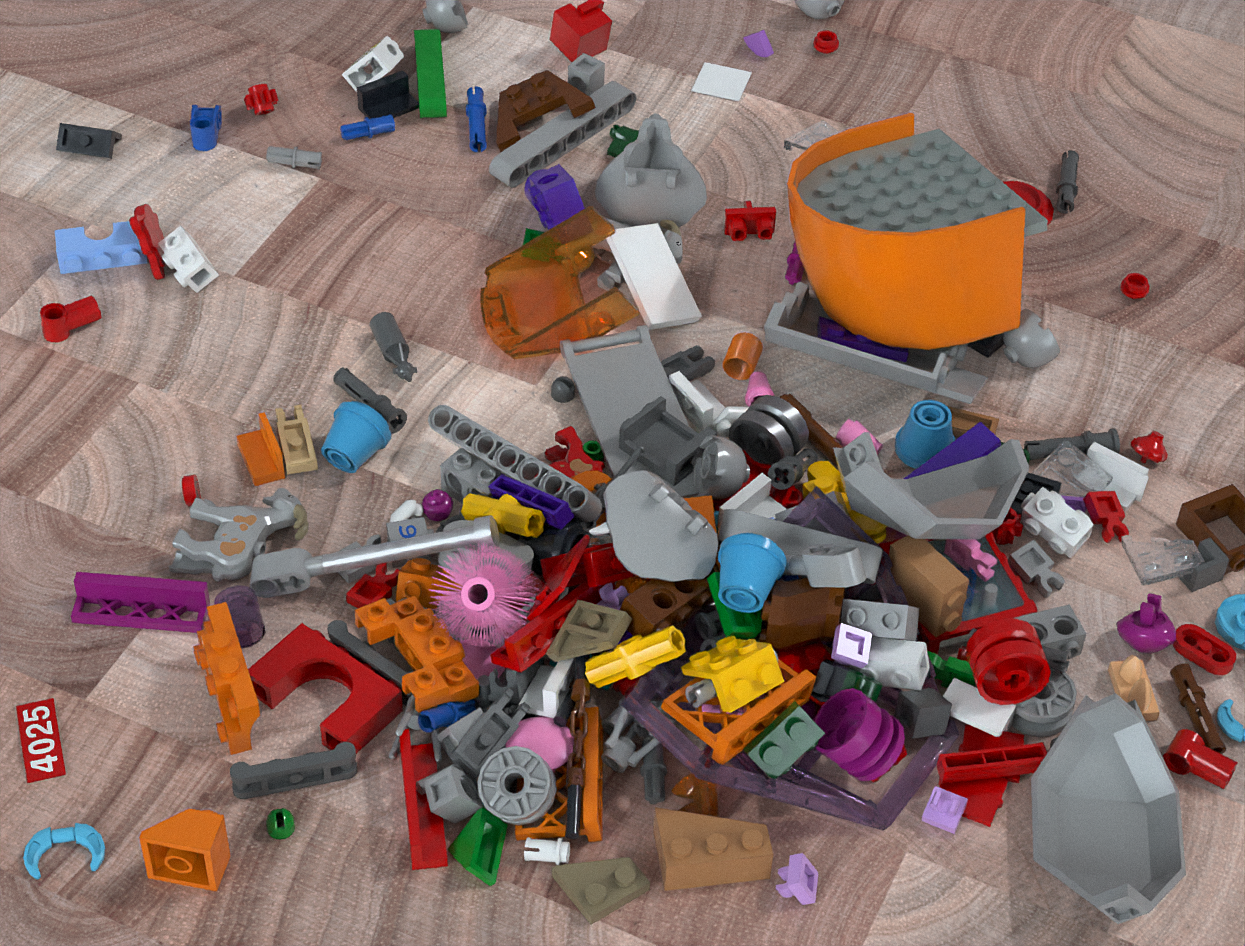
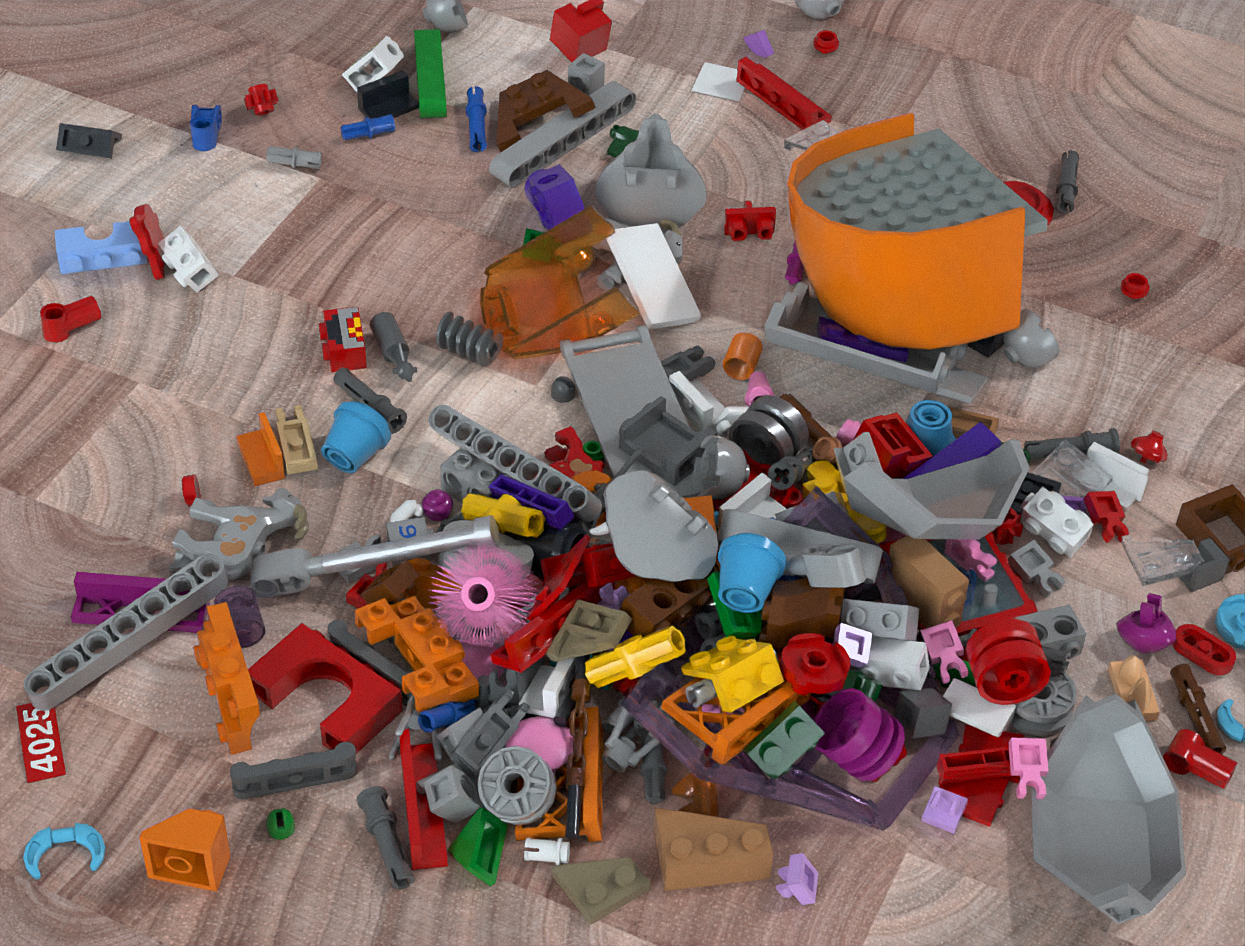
none -> light grey beam [23,553,228,711]
none -> brick [318,307,367,372]
none -> dark grey pin [356,786,415,889]
none -> reddish brown piece [360,560,419,604]
none -> dark grey piece [436,311,503,367]
none -> red fence [736,57,832,134]
none -> red plate [779,633,851,695]
none -> nougat plate [813,437,842,465]
none -> red plate [853,412,933,479]
none -> bright pink plate [920,621,968,684]
none -> bright pink plate [1009,738,1049,799]

